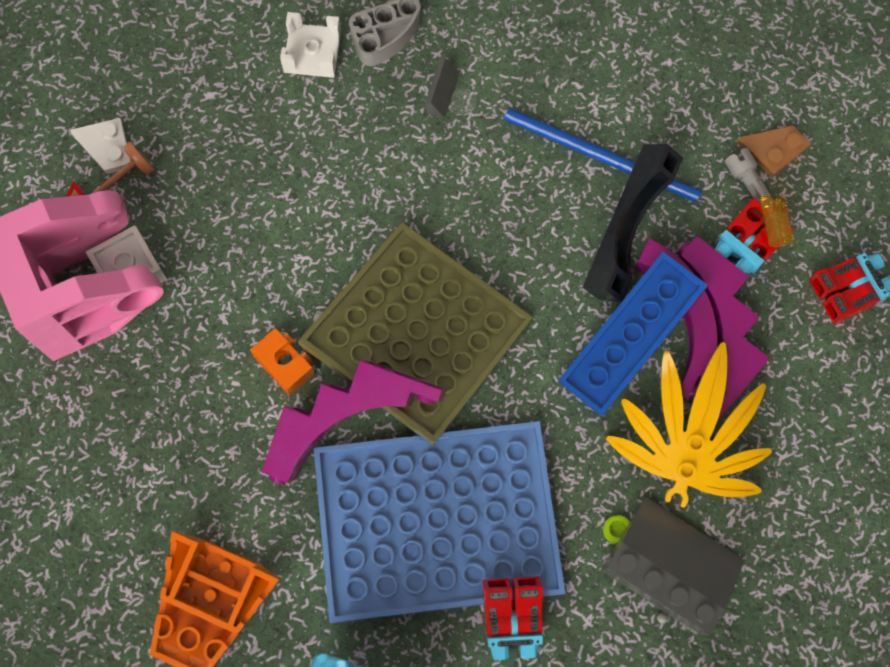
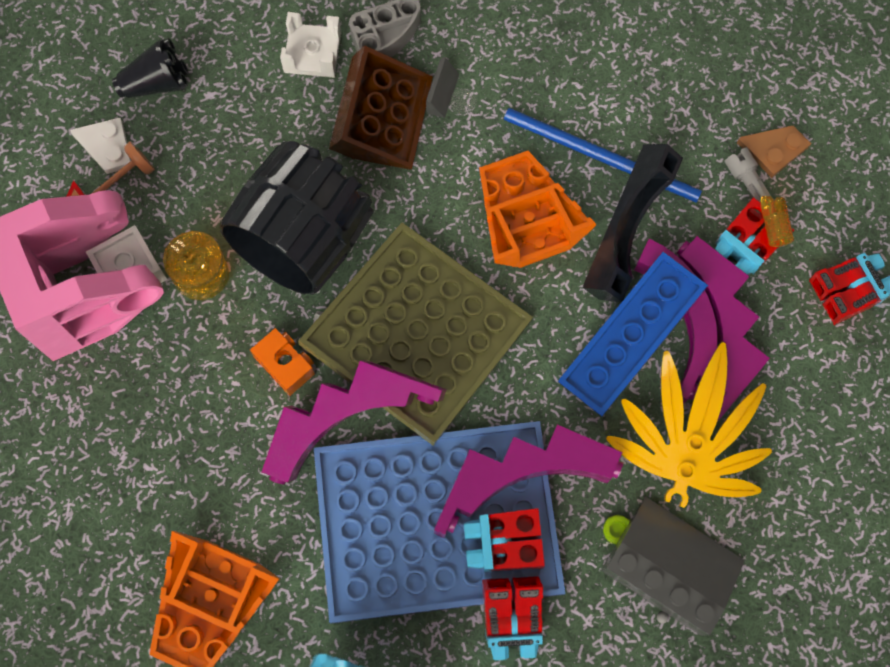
none -> black cone [112,38,189,98]
none -> clear yellow wheel [163,231,230,301]
none -> black wheel [220,141,374,295]
none -> reddish brown slope [329,45,433,170]
none -> magenta arch [434,425,623,538]
none -> red hips [464,508,545,572]
none -> orange wedge [479,151,596,268]

